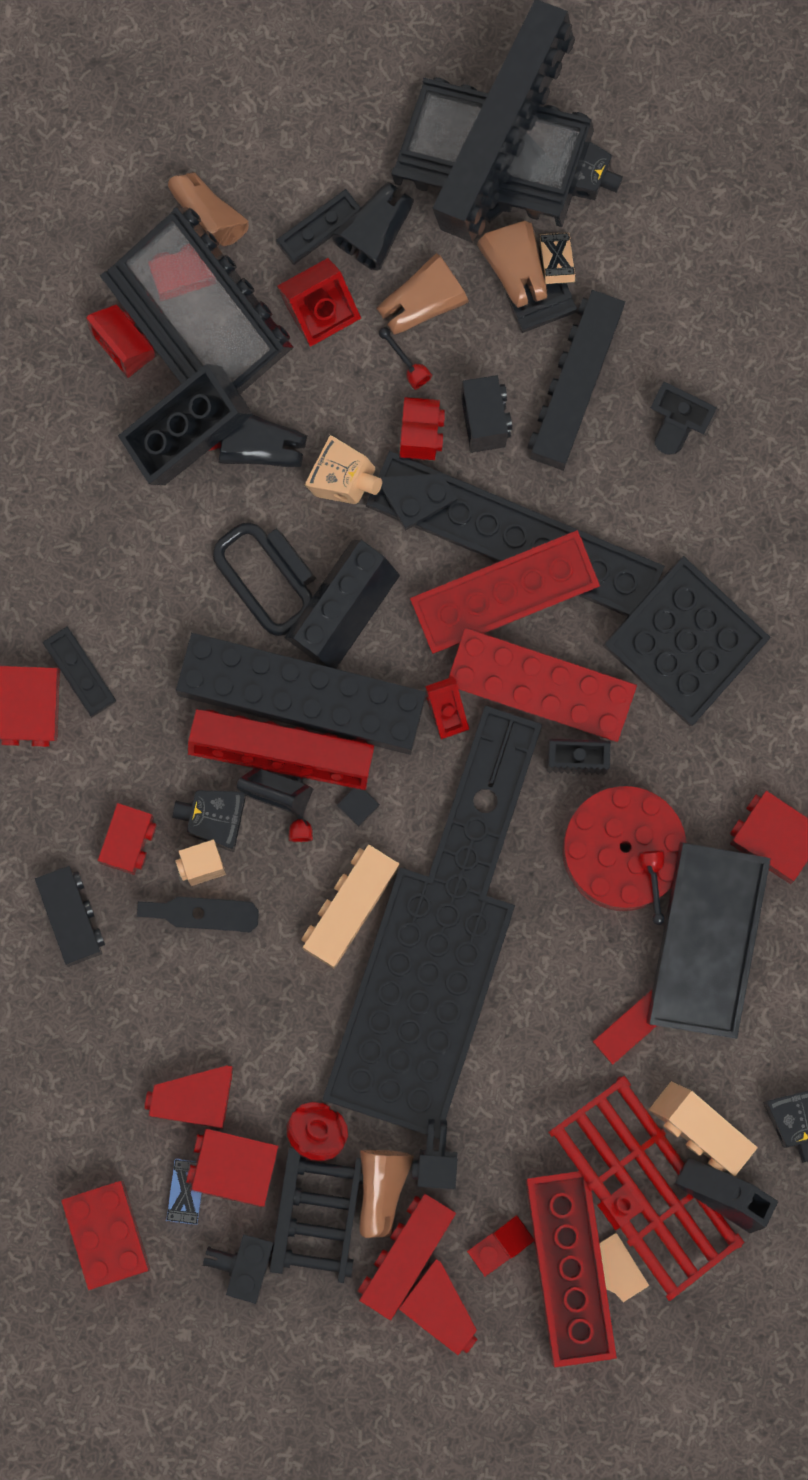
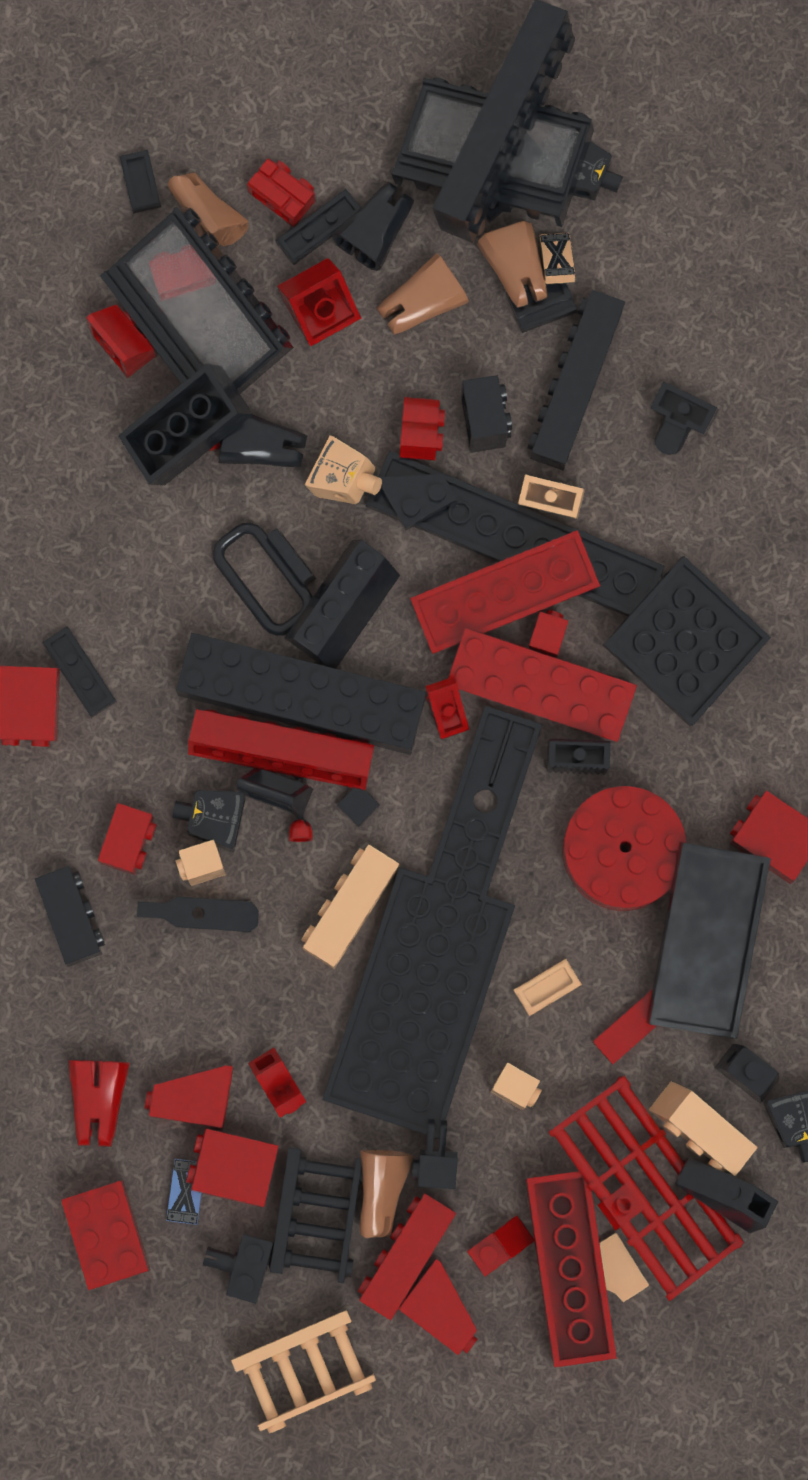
red tile [286,1102,348,1161] -> none
hinge [379,327,433,390] -> none
hinge [639,850,665,925] -> none
none -> red piece [68,1060,130,1147]
none -> black tile [119,150,161,214]
none -> light nougat fence [231,1310,376,1434]
none -> red brick [247,158,316,227]
none -> red brick [248,1048,306,1118]
none -> light nougat brick [490,1063,542,1110]
none -> light nougat tile [513,959,582,1017]
none -> light nougat brick [518,475,585,519]
none -> red brick [529,610,569,658]
none -> black torso [714,1044,779,1104]

